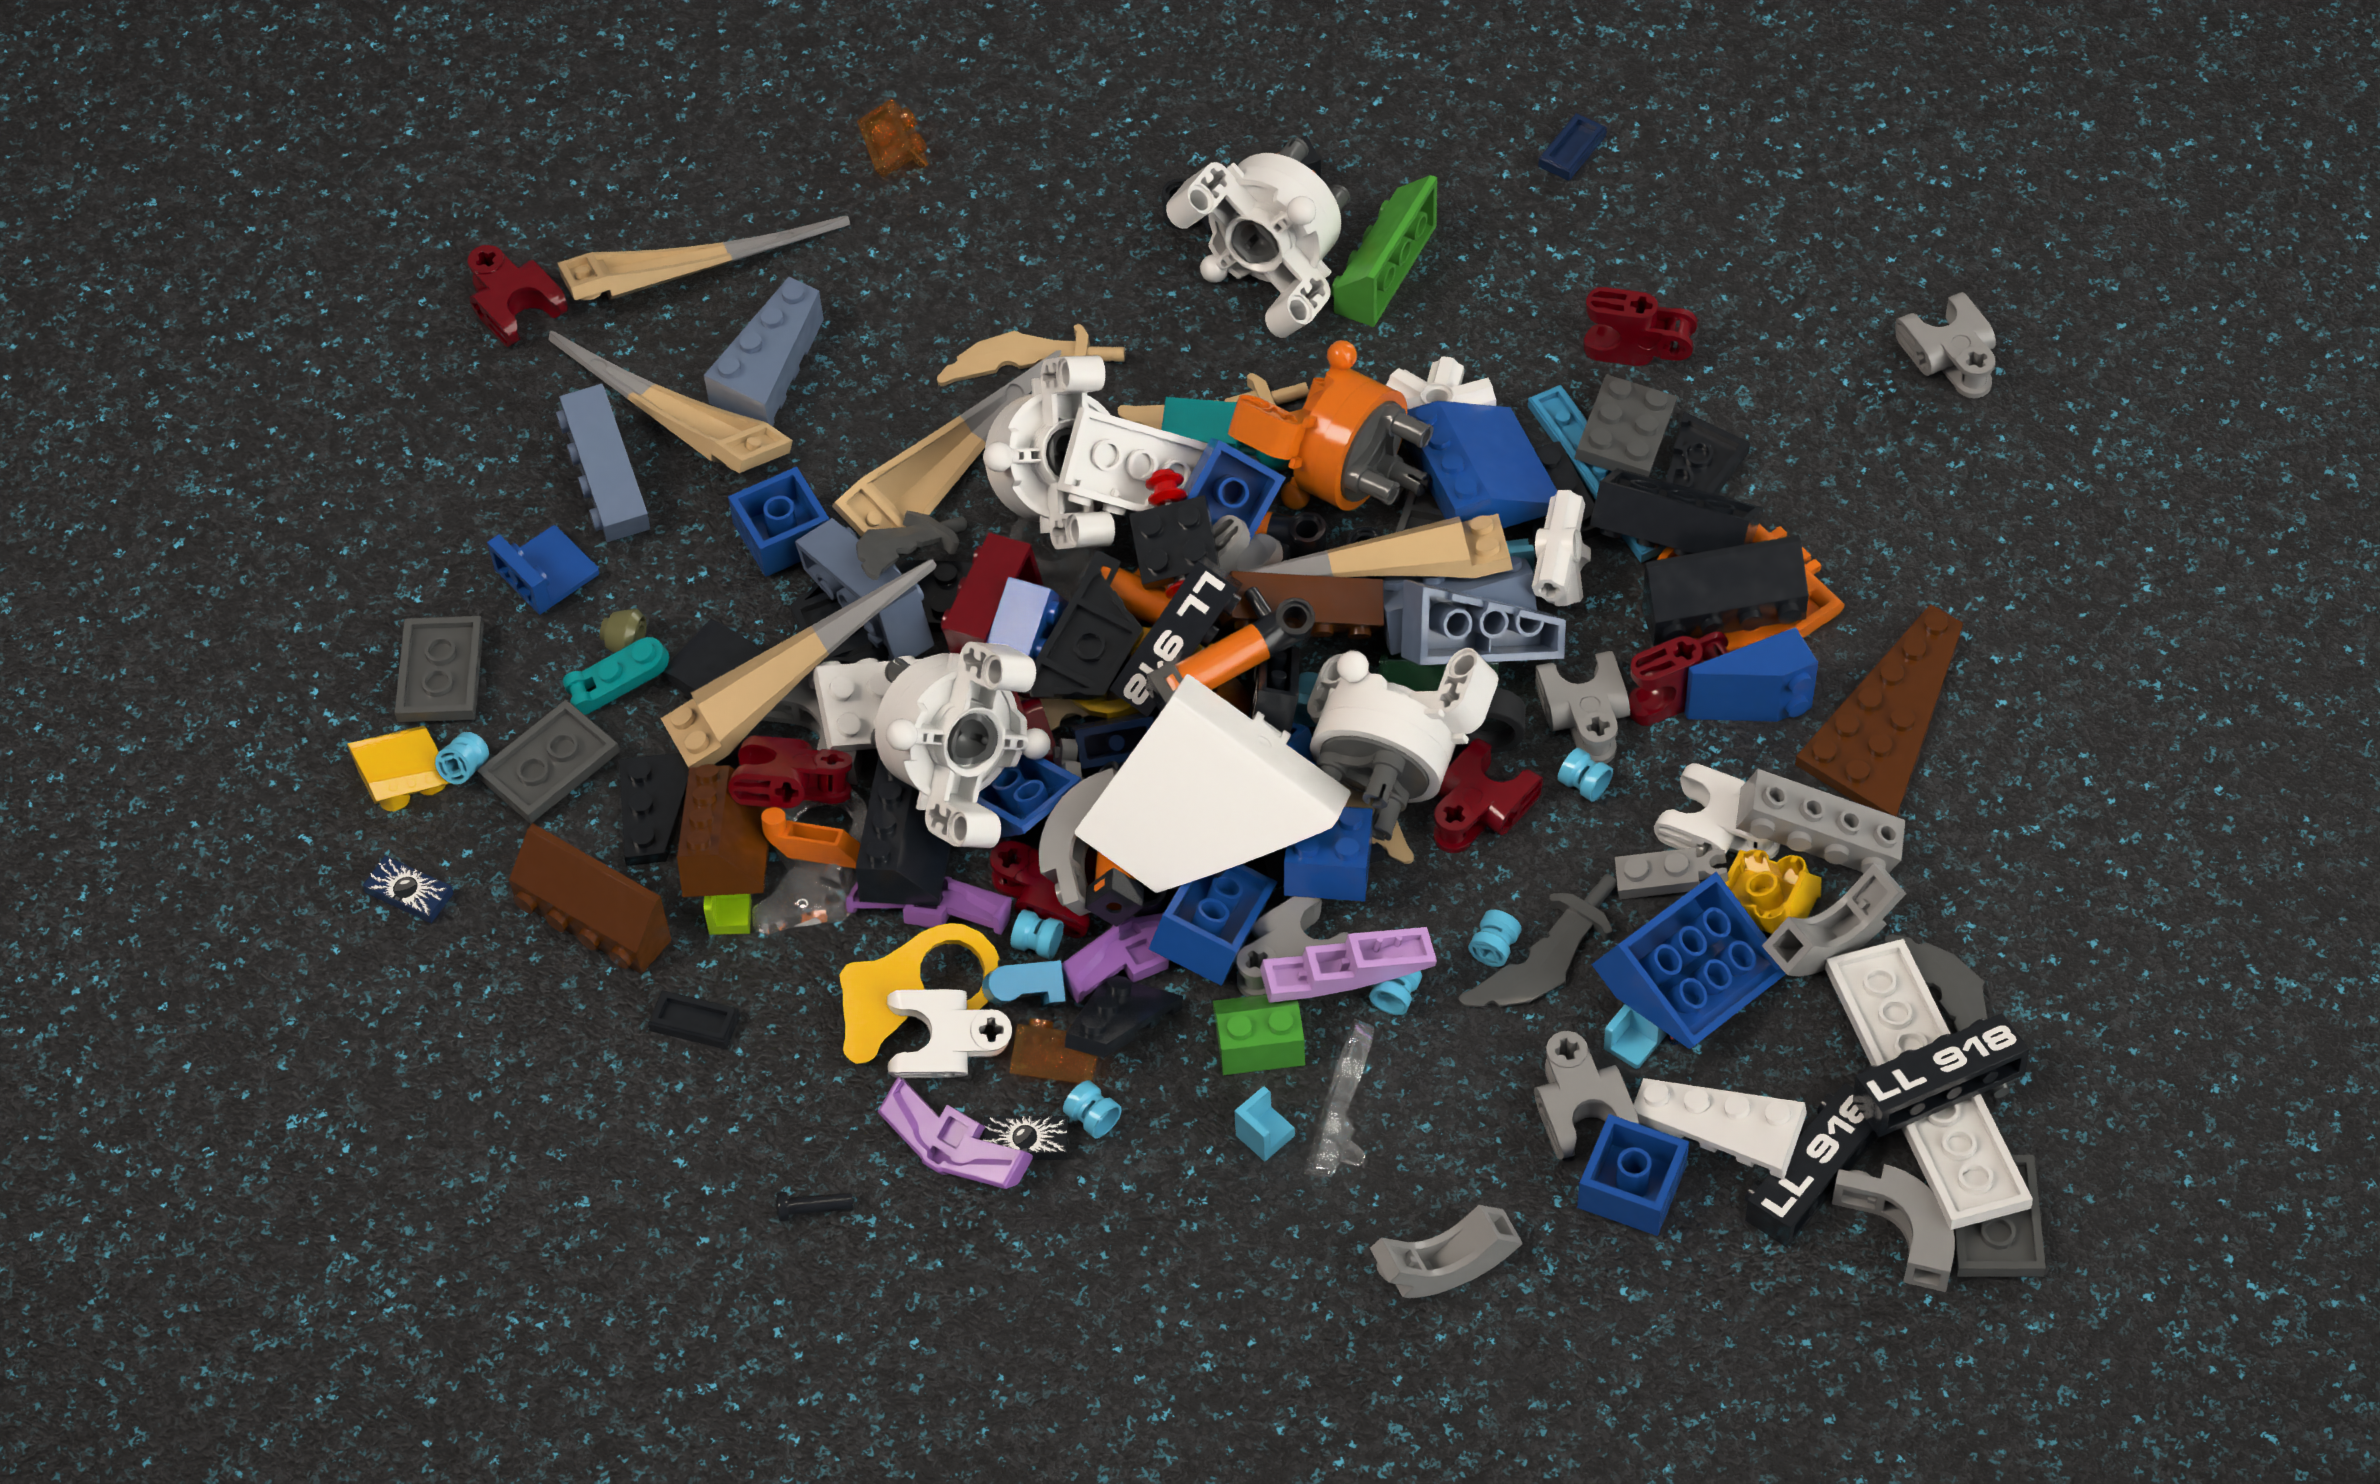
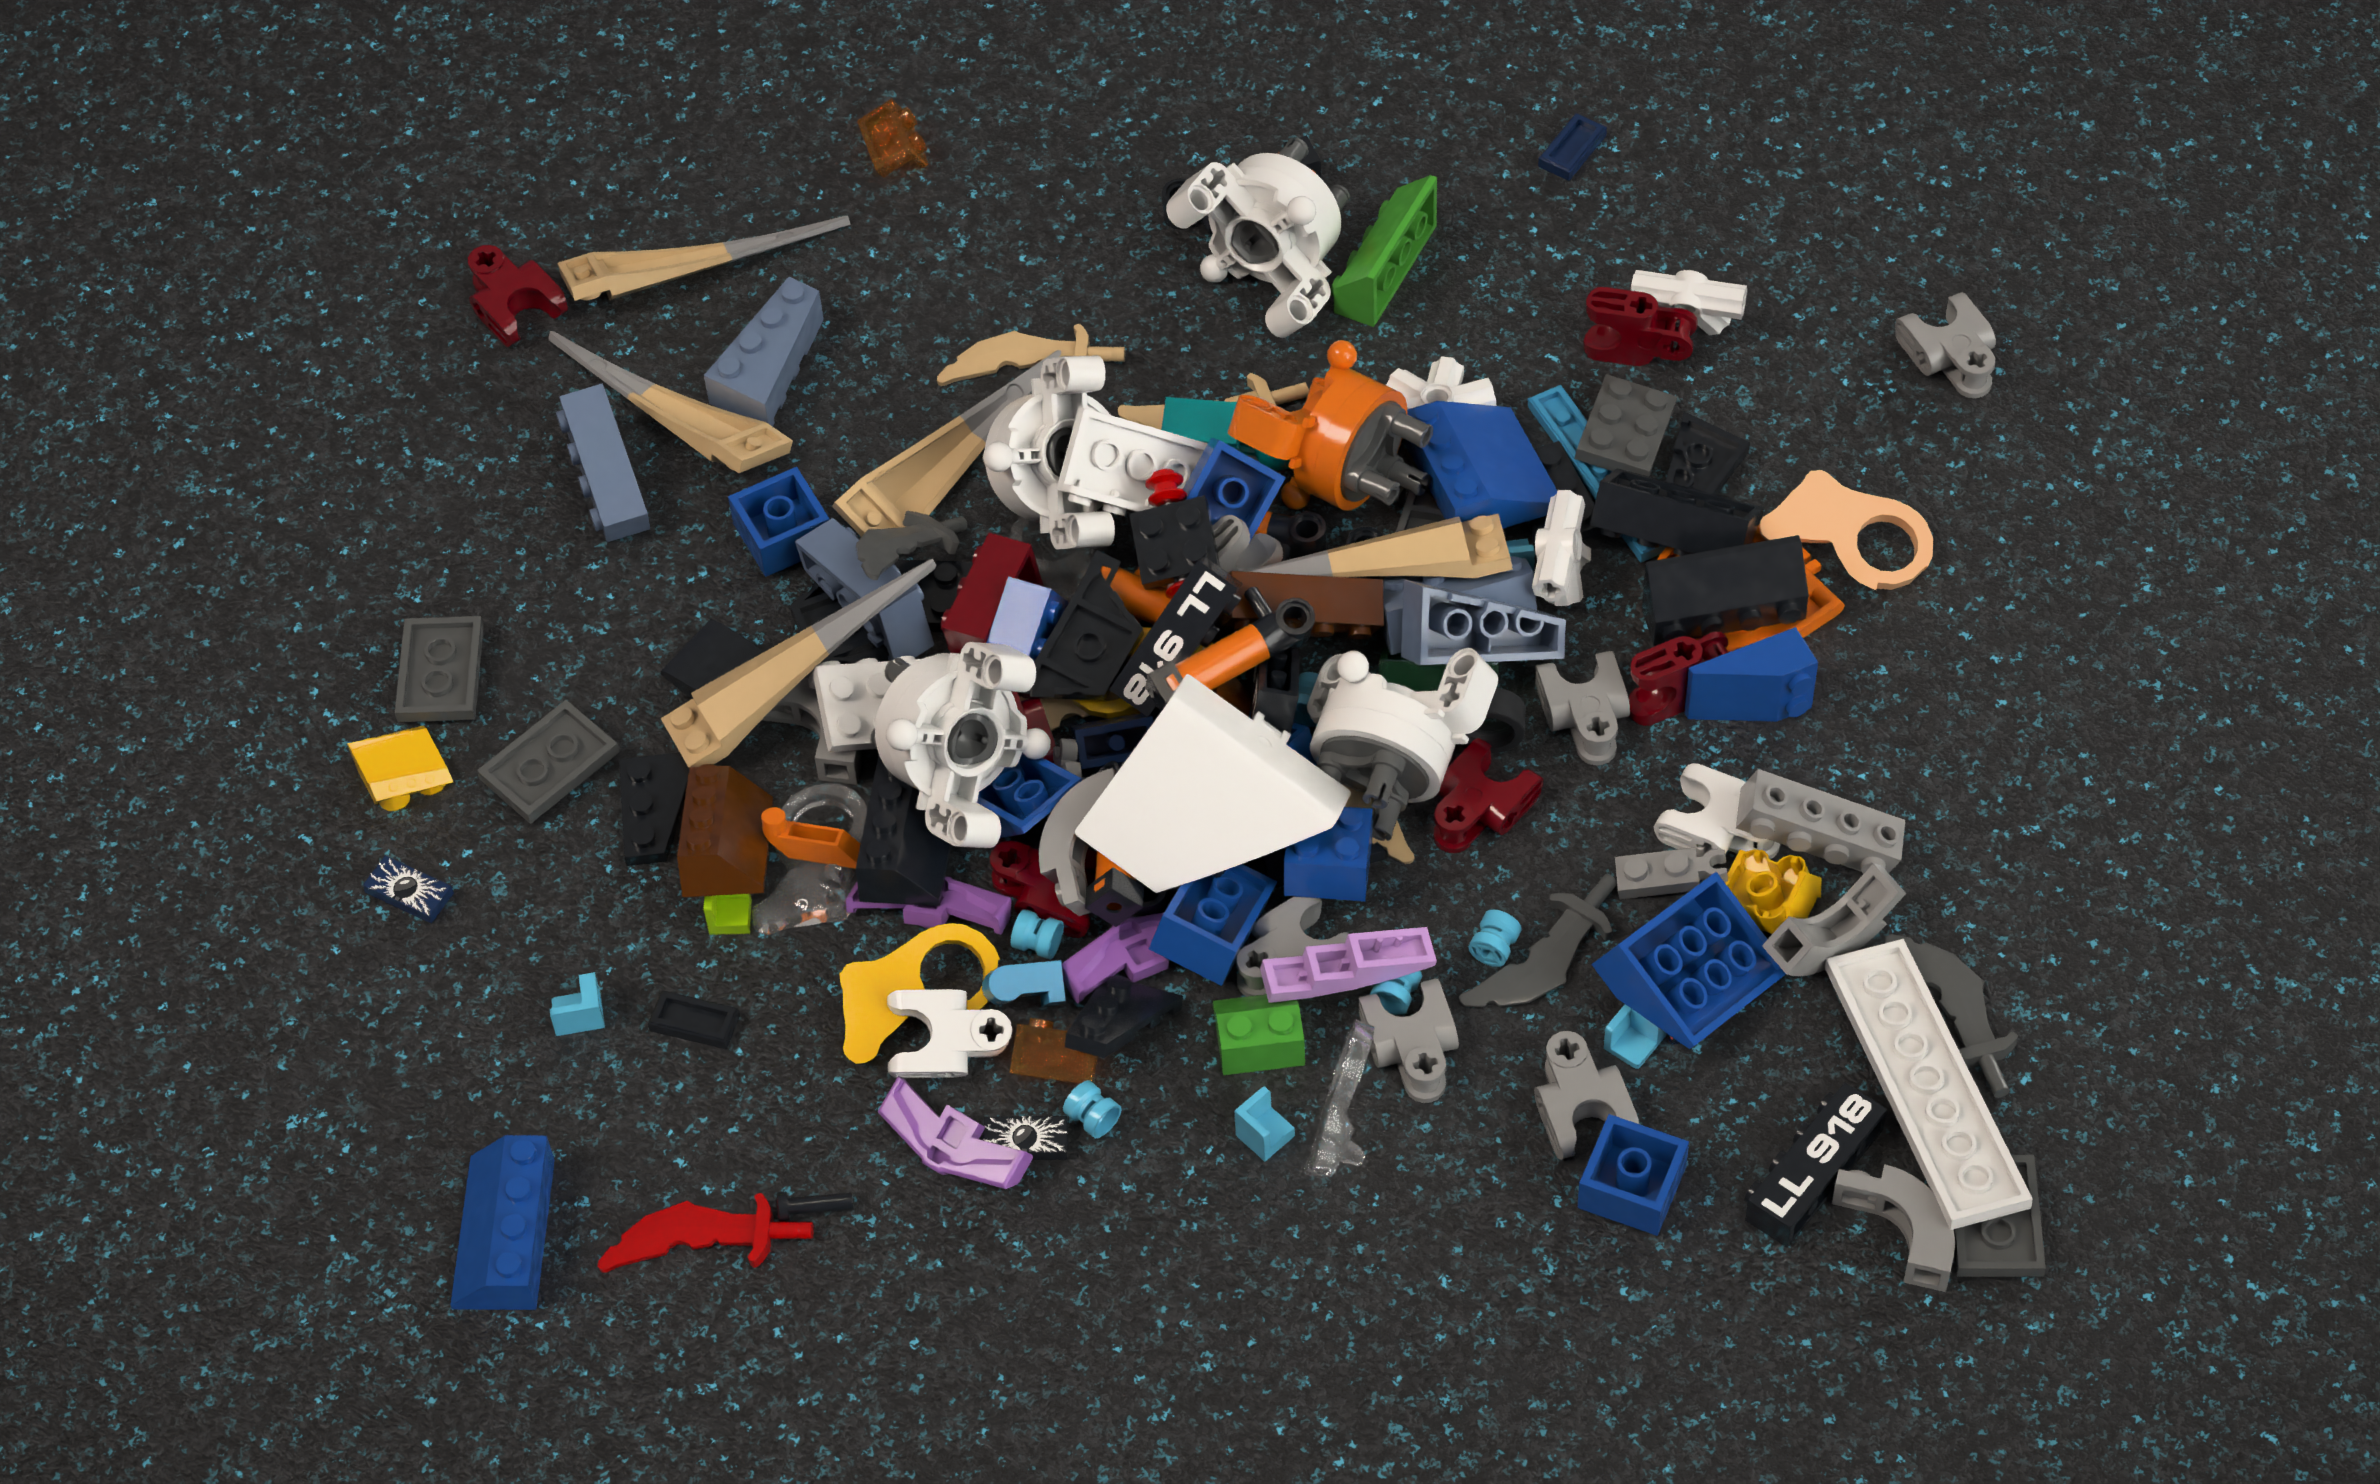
medium azure wheel [435,732,489,784] -> none
blue bracket [487,525,599,615] -> none
reddish brown slope [509,823,672,974] -> none
teal plate [562,637,669,715] -> none
olive cone [600,608,647,653] -> none
dark red piece [728,735,852,809] -> none
light grey arch [1370,1205,1523,1298] -> none
medium azure wheel [1558,747,1613,802] -> none
white wing [1633,1078,1807,1180] -> none
reddish brown wing [1795,604,1963,817] -> none
black brick [1853,1013,2029,1137] -> none
none -> blue slope [450,1135,555,1310]
none -> medium azure panel [550,972,605,1036]
none -> red sword [598,1193,814,1273]
none -> light grey piece [1359,978,1459,1103]
none -> white piece [1631,270,1747,335]
none -> light nougat animal [1760,470,1933,590]

